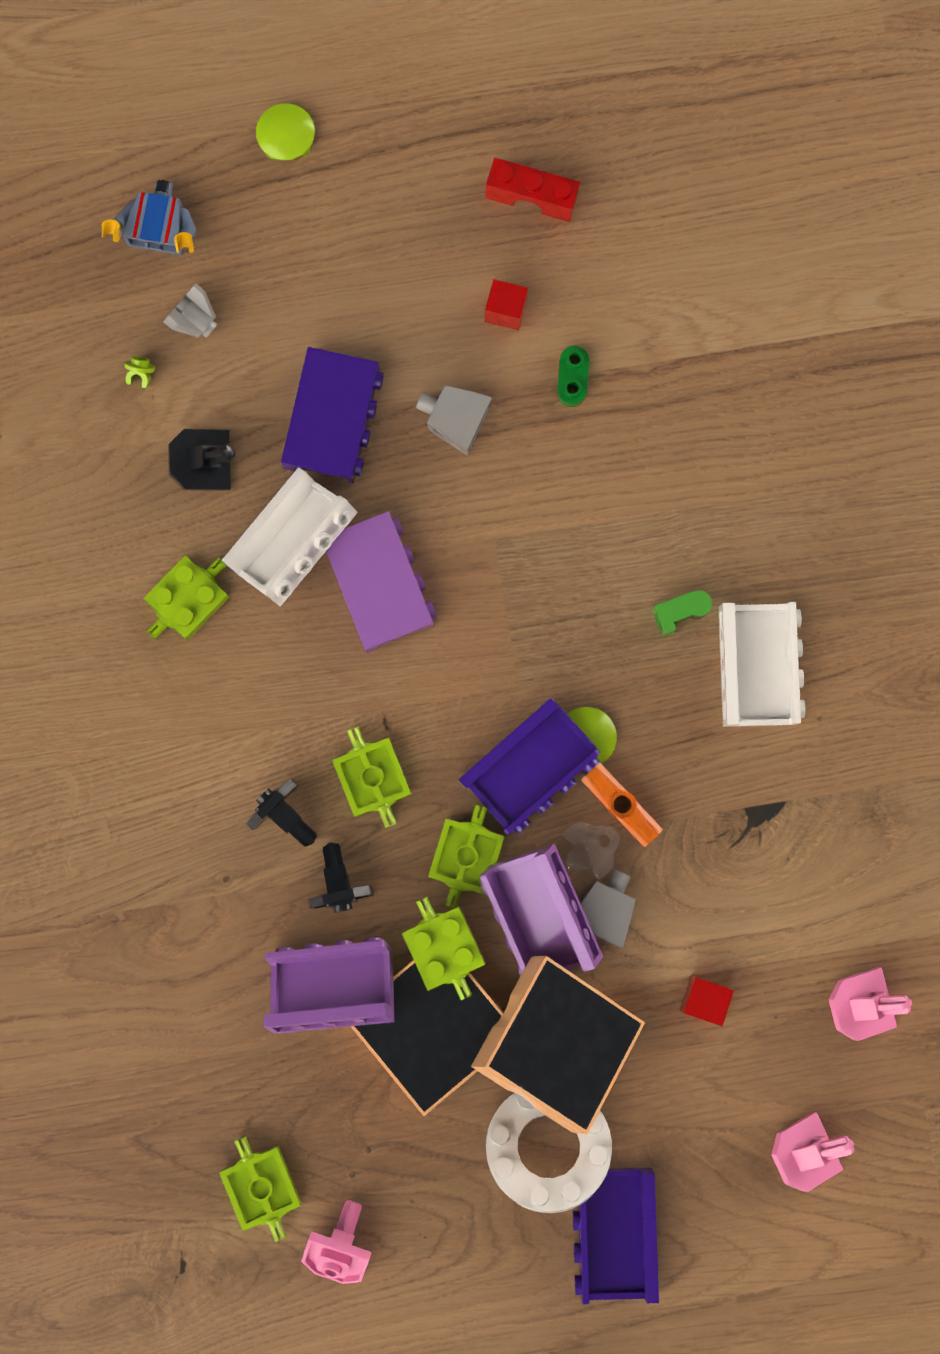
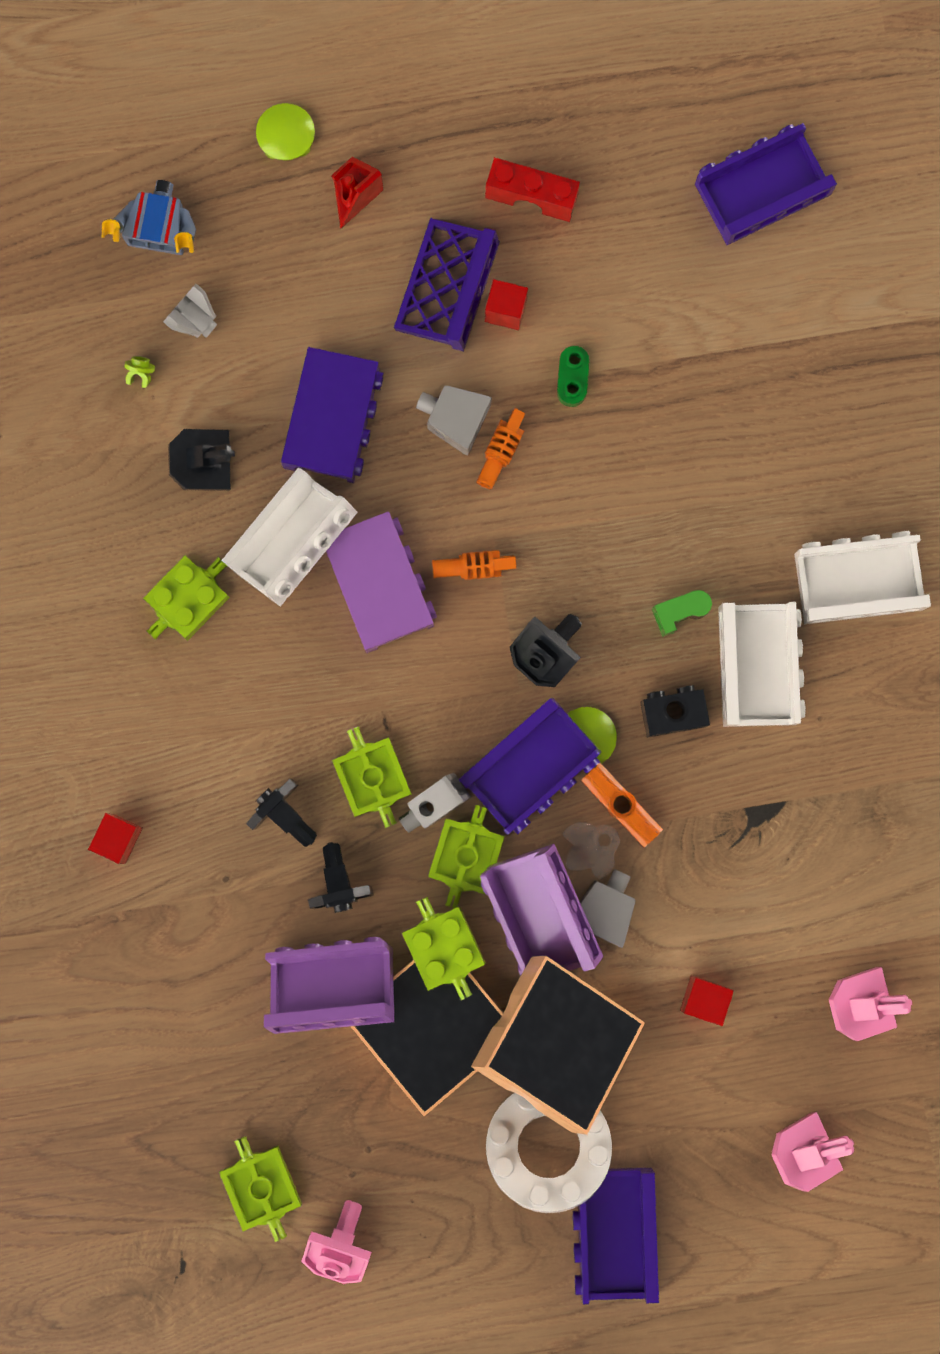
none -> red piece [88,813,143,864]
none -> red slope [331,157,384,229]
none -> dark purple fence [394,218,500,352]
none -> light grey torso [399,773,471,833]
none -> orange hinge [432,550,517,580]
none -> orange hinge [476,408,525,490]
none -> black piece [510,614,582,687]
none -> black brick [640,685,710,738]
none -> dark purple panel [695,123,837,245]
none -> white panel [794,531,931,625]

